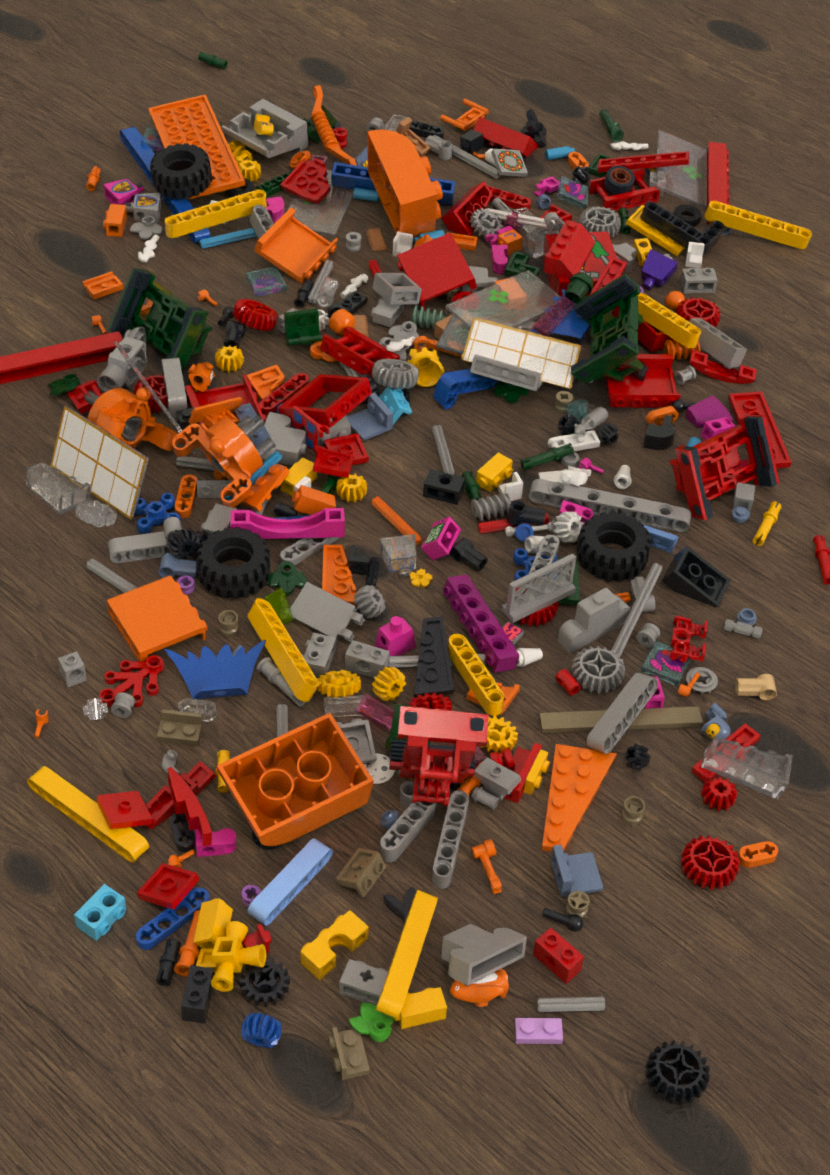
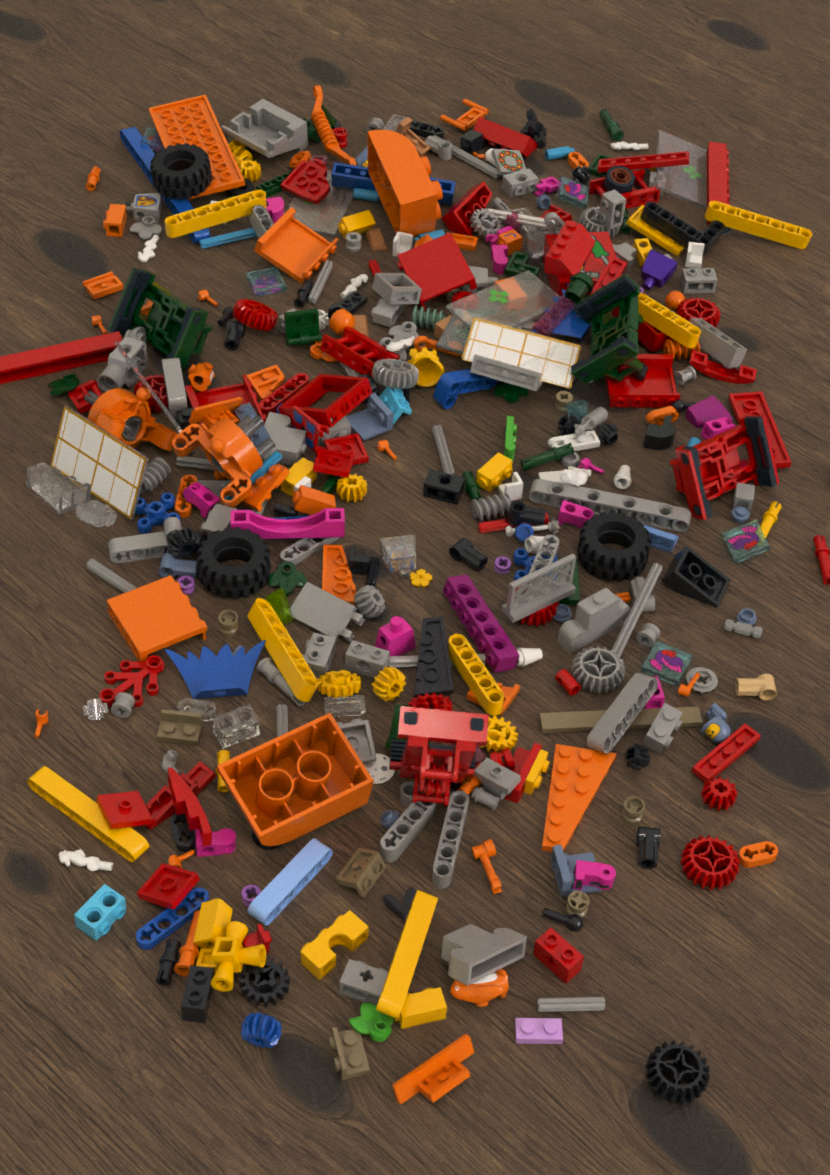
light grey brick [58,651,87,687] -> none
dark pink torso [104,179,144,205] -> none
dark green pin [198,51,228,70] -> none
yellow gear [215,345,244,373] -> none
yellow leg [253,114,274,137] -> none
clear cylinder [316,277,340,308] -> none
clear pink plate [356,694,394,731] -> none
orange axle [371,496,422,546] -> none
dark pink brick [421,516,461,561] -> none
red beam [488,186,531,211] -> none
tile [502,621,524,645] -> none
white gear [553,512,584,543] -> none
red piece [669,616,708,662] -> none
black tyre [673,205,701,227] -> none
clear wedge [701,737,793,799] -> none
none -> white animal [59,849,113,871]
none -> light grey piece [138,456,171,493]
none -> dark pink leg [183,482,220,519]
none -> clear brick [212,704,260,749]
none -> yellow brick [338,210,376,239]
none -> orange hand [377,440,397,460]
none -> orange bracket [392,1034,474,1104]
none -> medium lavender bush [494,556,512,574]
none -> light grey brick [502,168,538,198]
none -> bright green plate [504,416,517,461]
none -> sand blue plate [553,604,572,622]
none -> dark pink leg [573,860,616,890]
none -> light grey brick [598,189,626,230]
none -> black piece [637,826,661,869]
none -> light grey brick [642,703,683,754]
none -> clear light blue tile [722,519,770,563]

